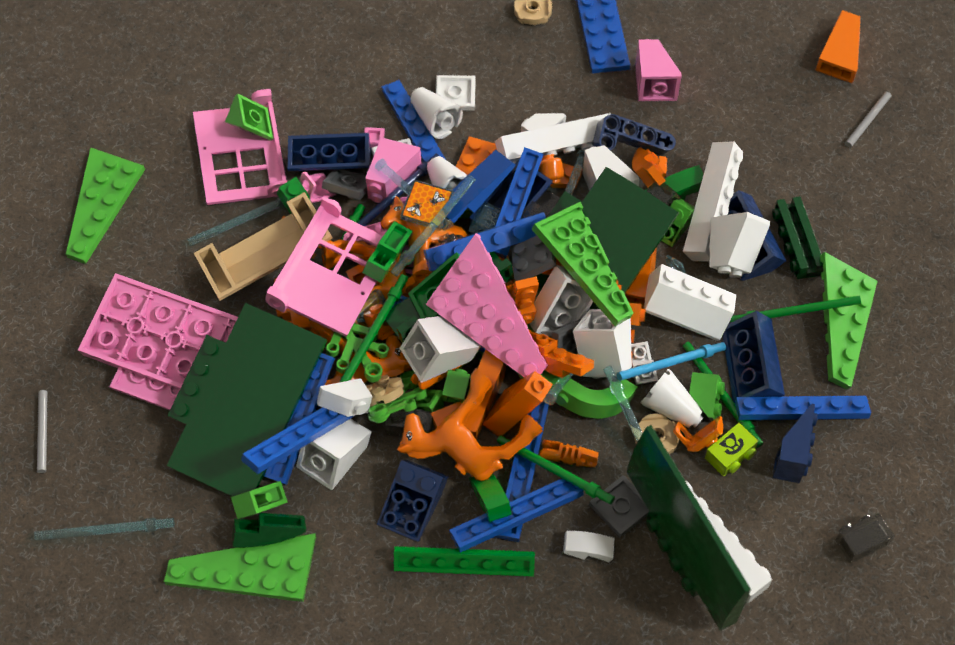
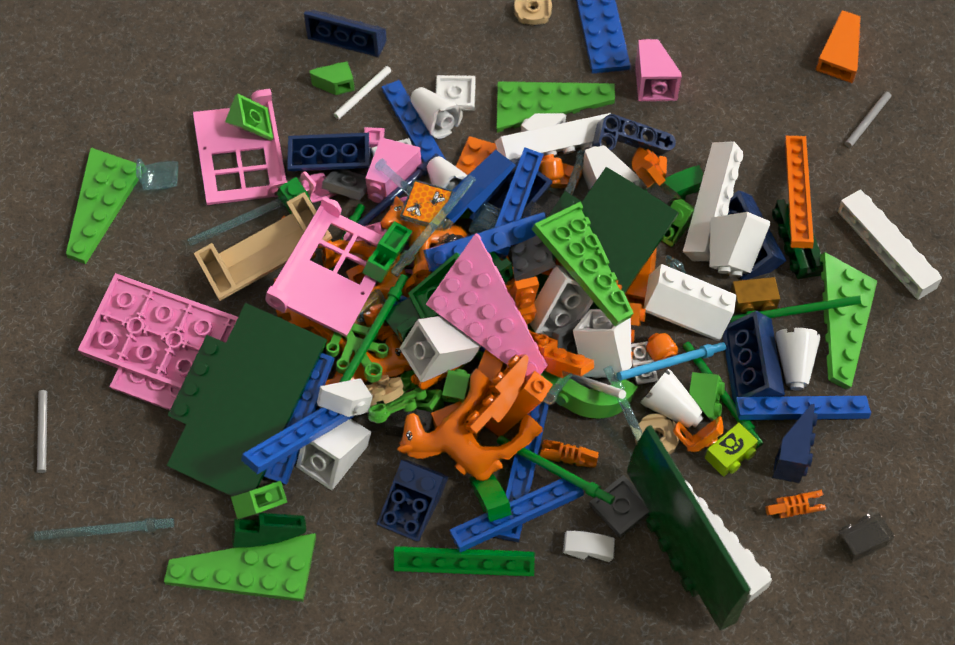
none -> clear light blue piece [136,159,178,190]
none -> dark blue slope [304,10,387,58]
none -> bright green slope [309,61,355,95]
none -> white bar [333,66,391,120]
none -> orange slope [464,354,529,433]
none -> bright green wing [497,82,615,132]
none -> white bar [567,373,626,399]
none -> orange head [646,333,678,362]
none -> pearl gold brick [730,277,780,314]
none -> orange hinge [765,490,826,519]
none -> white cone [776,328,820,391]
none -> orange plate [785,136,814,248]
none -> white brick [838,189,942,300]

